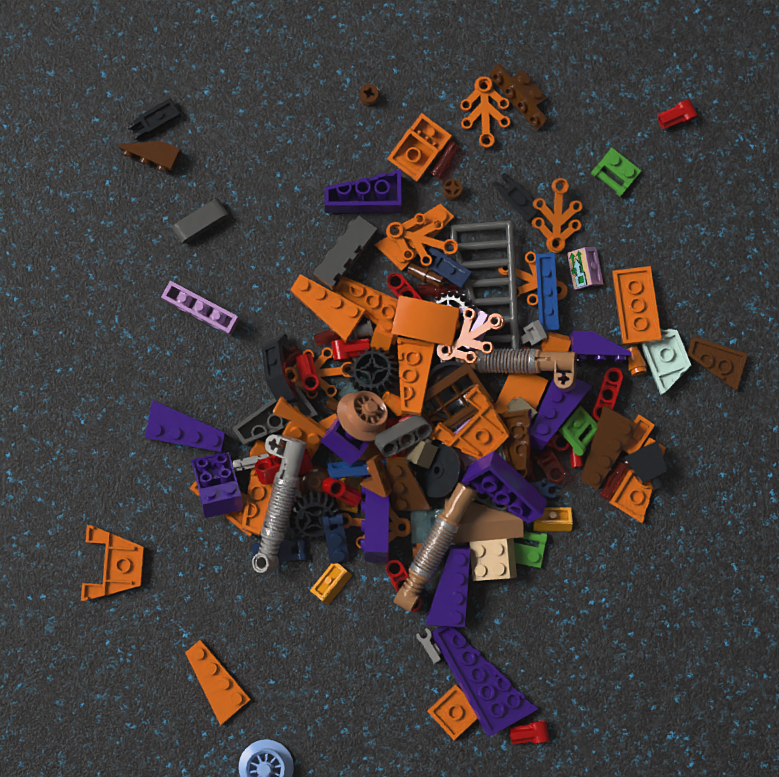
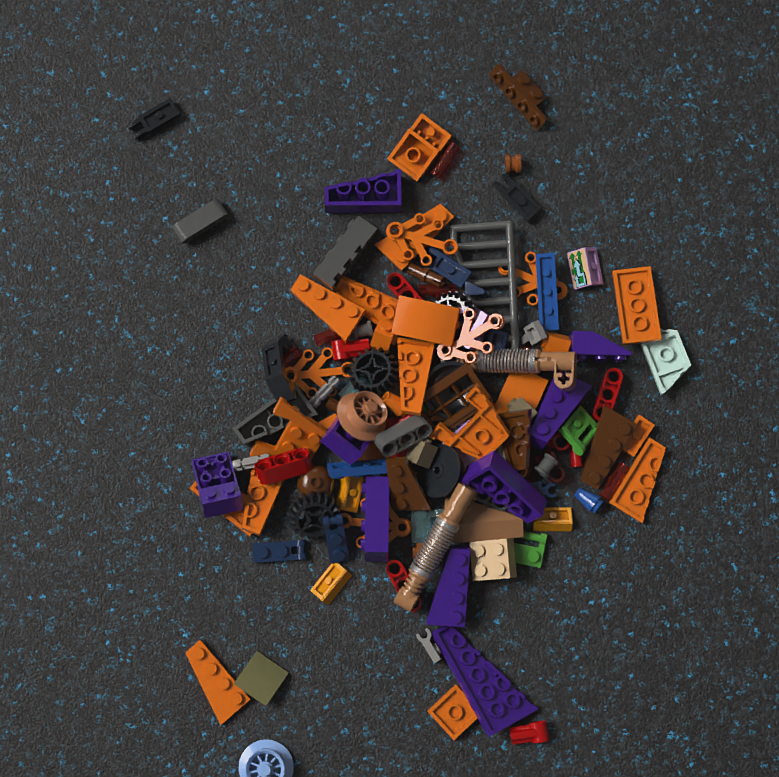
orange wing [81,525,145,601] -> none
reddish brown slope [119,141,182,173] -> none
dark purple wedge [145,400,227,453] -> none
lavender brick [161,281,240,336] -> none
light grey piece [252,435,306,573] -> none
red piece [296,353,321,393] -> none
red piece [322,477,362,507] -> none
reddish brown wheel [360,84,379,106] -> none
dark orange slope [360,455,393,497] -> none
reddish brown wheel [443,179,462,200] -> none
orange plant [460,76,510,149] -> none
orange plant [532,178,582,253] -> none
bright green plate [590,148,641,197] -> none
black torso [621,441,667,490] -> none
orange cone [627,346,647,376] -> none
red piece [657,99,698,130] -> none
reddish brown wing [687,337,748,391] -> none
none -> olive slope [234,651,289,706]
none -> light grey axle [309,376,340,408]
none -> dark blue slope [465,281,488,297]
none -> dark blue slope [483,329,508,350]
none -> dark orange wheel [505,154,521,174]
none -> dark grey bush [533,453,559,479]
none -> blue cone [574,487,604,514]

